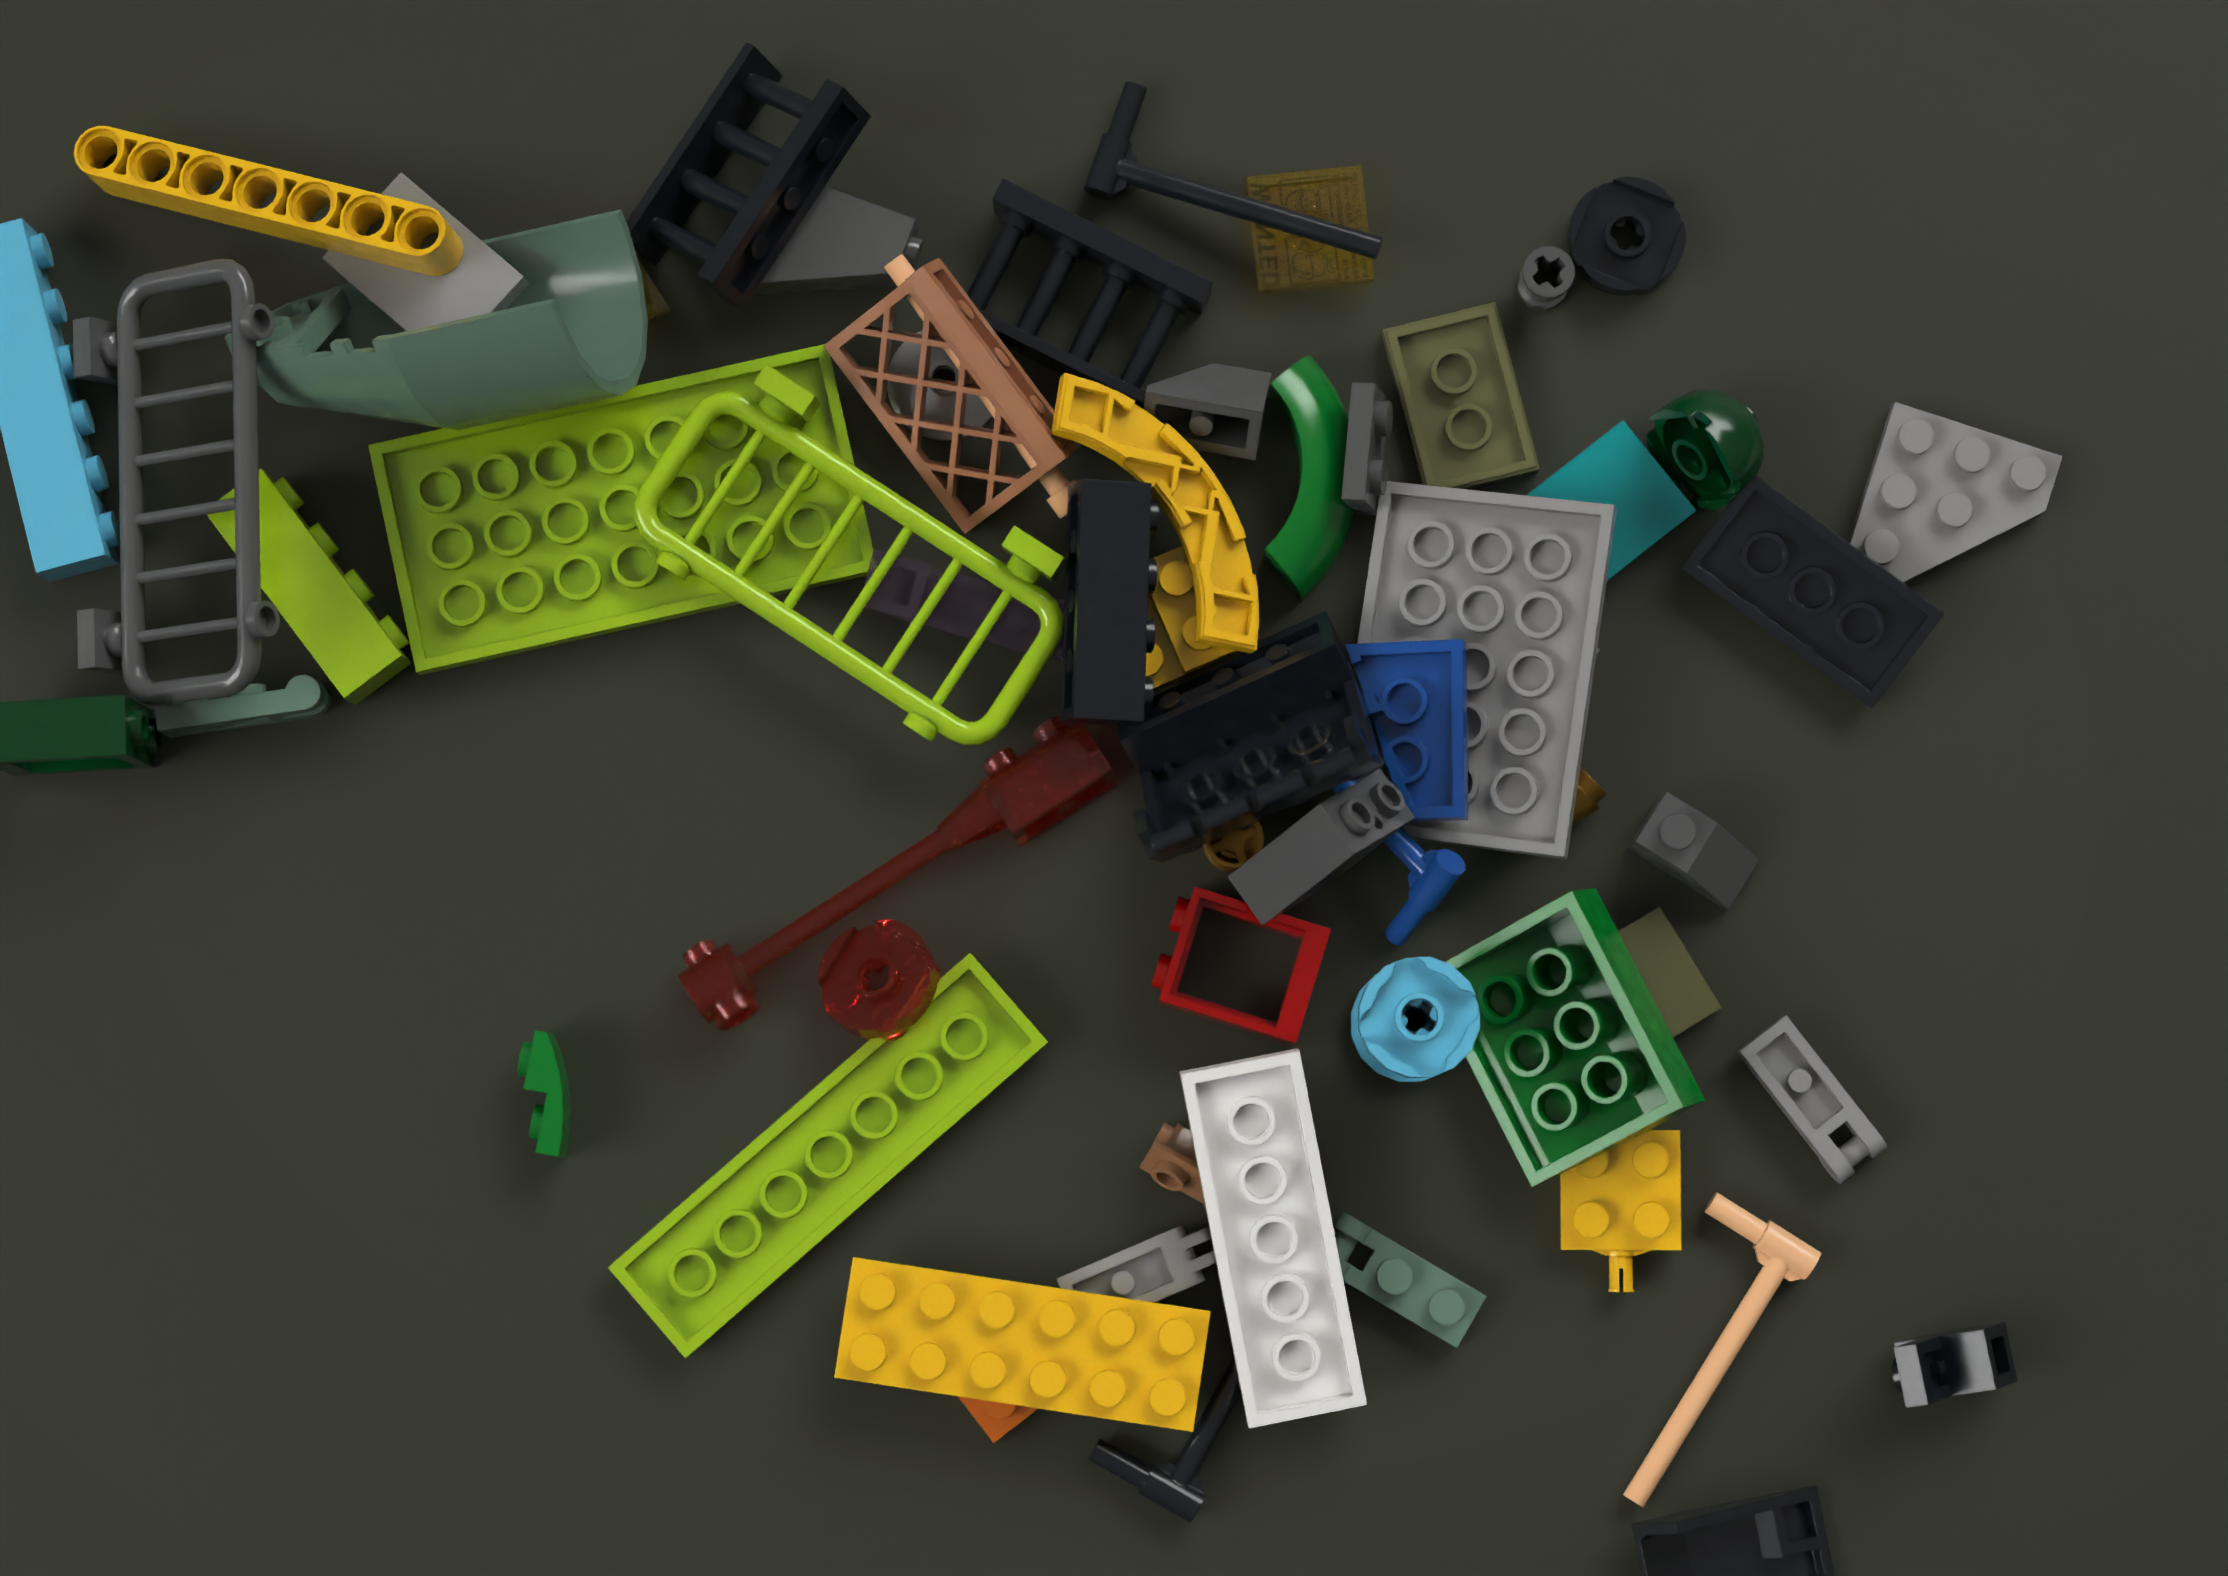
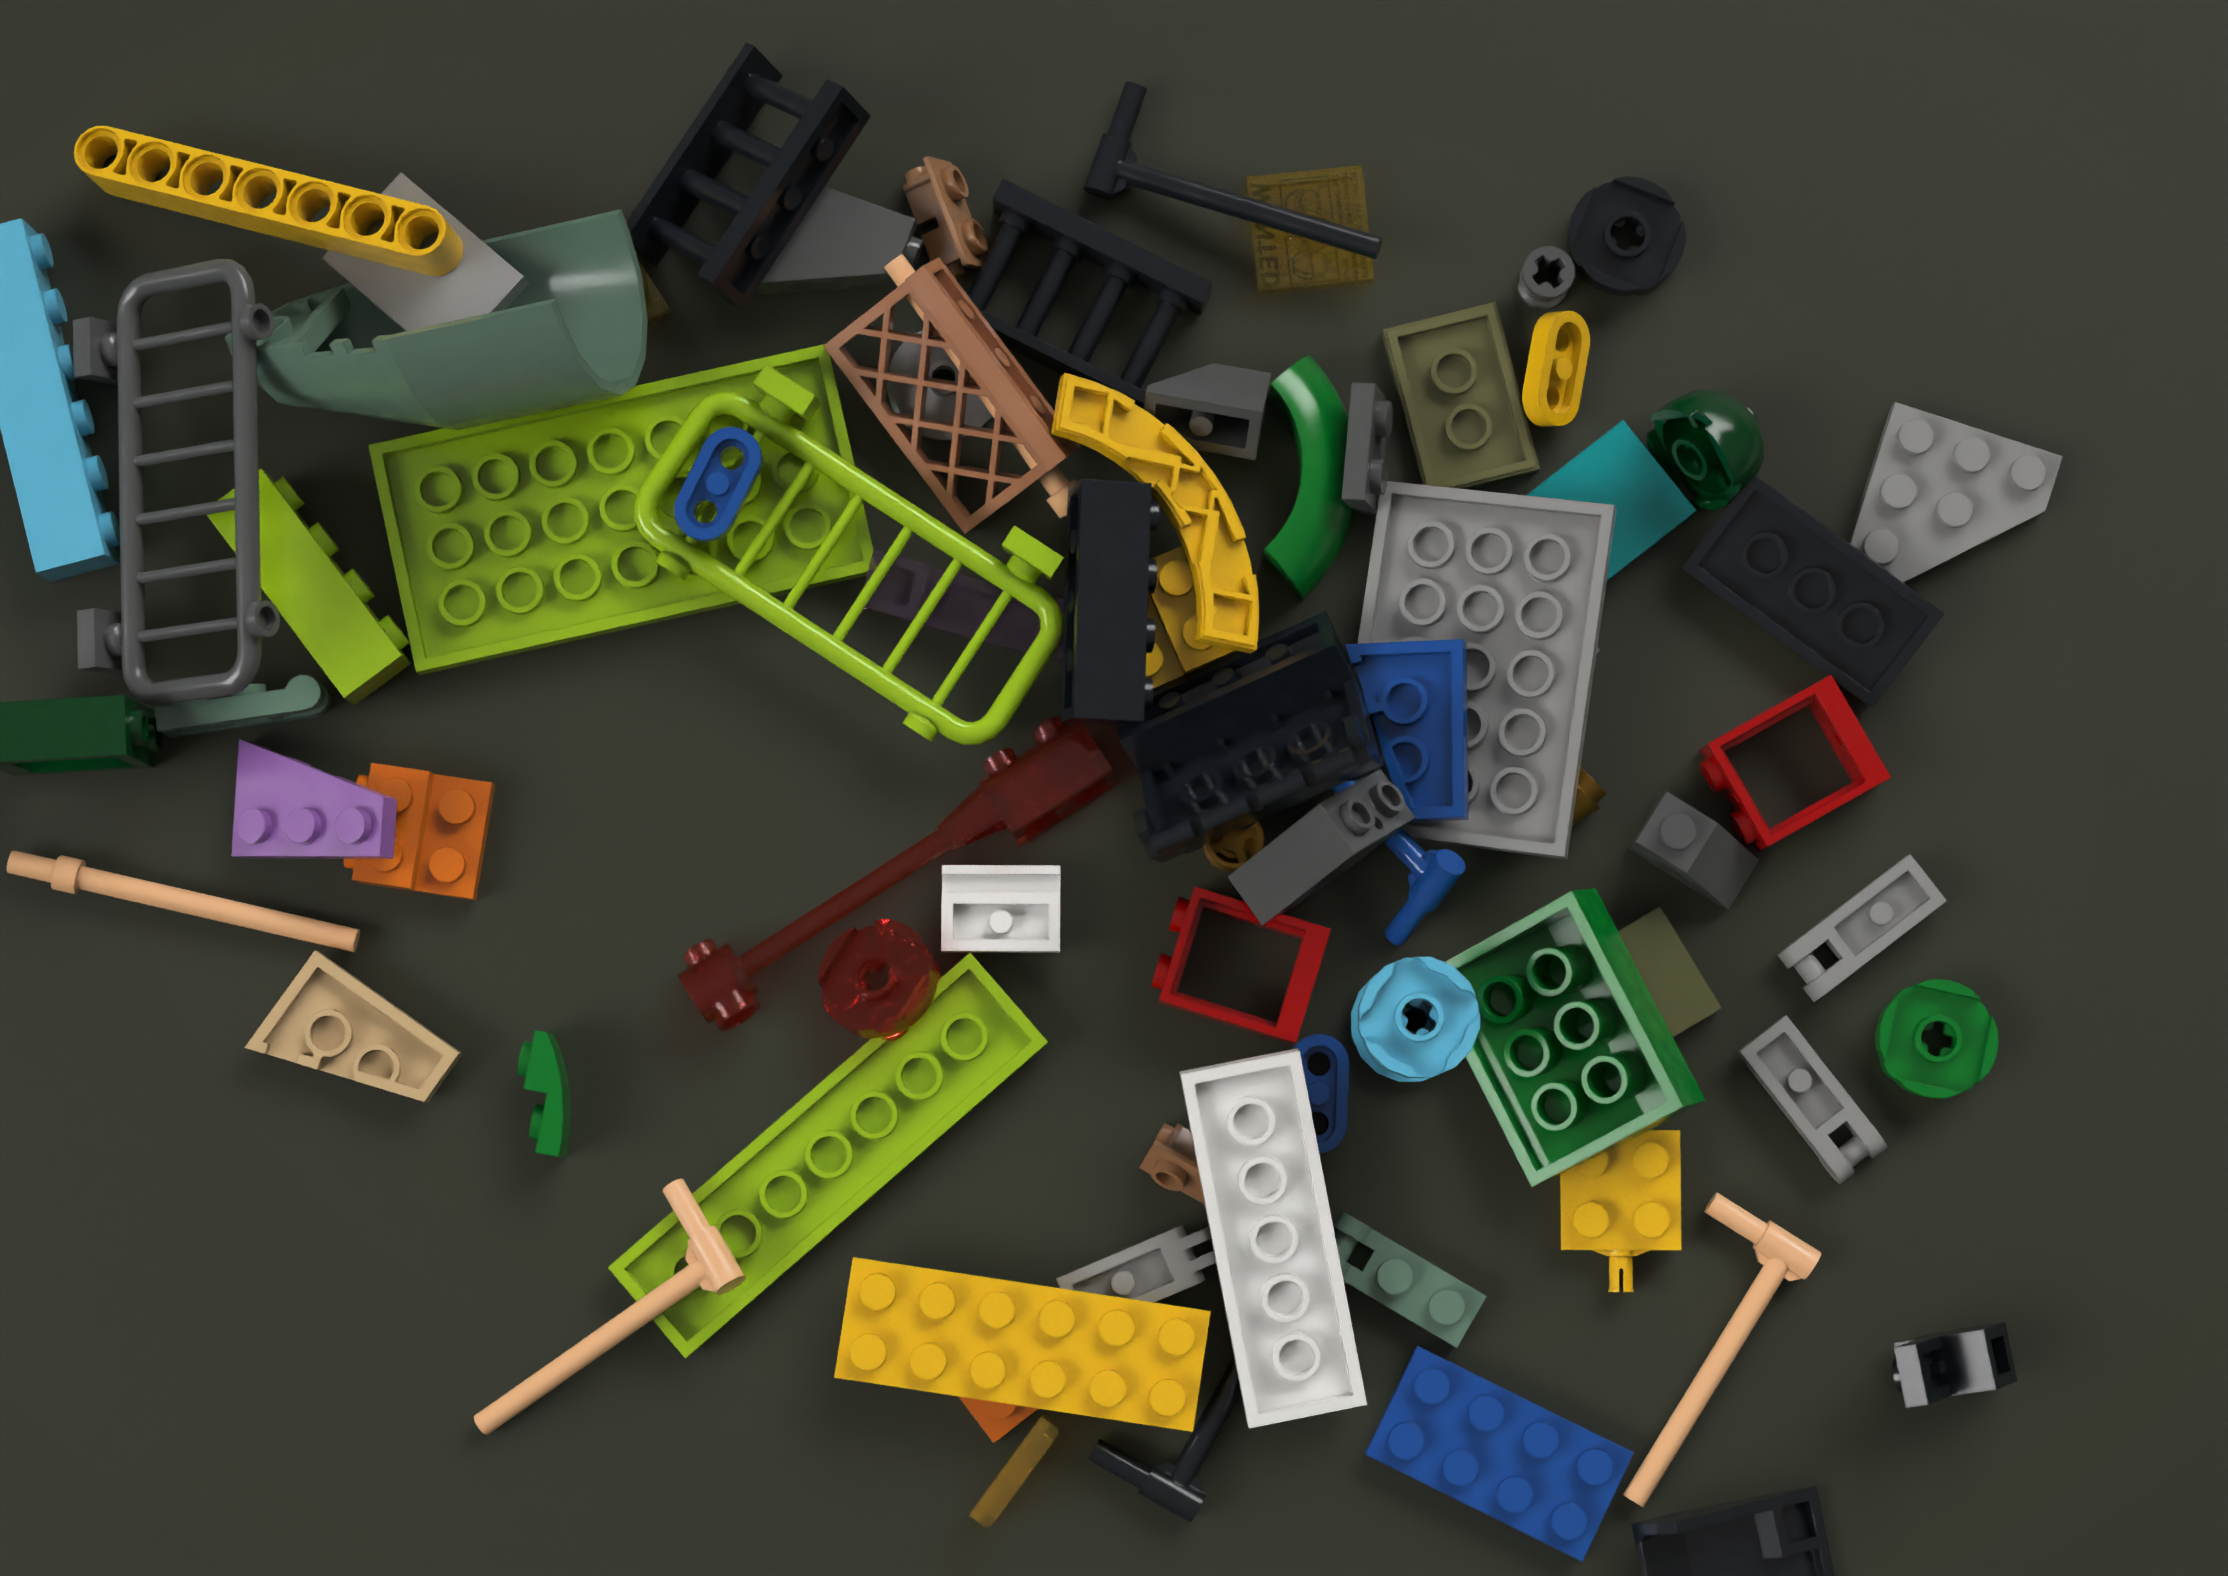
none -> light nougat bar [7,850,360,952]
none -> medium lavender wing [231,739,397,859]
none -> tan wing [244,950,463,1102]
none -> orange plate [344,763,495,901]
none -> light nougat bar [474,1178,746,1435]
none -> blue plate [674,427,763,542]
none -> medium nougat hinge [903,156,989,280]
none -> white plate [941,865,1061,953]
none -> clear yellow tile [969,1414,1060,1528]
none -> blue plate [1293,1034,1349,1154]
none -> blue plate [1364,1345,1634,1562]
none -> yellow plate [1522,311,1590,427]
none -> red window [1699,675,1891,852]
none -> light grey plate [1777,854,1947,1002]
none -> green plate [1875,979,1999,1099]

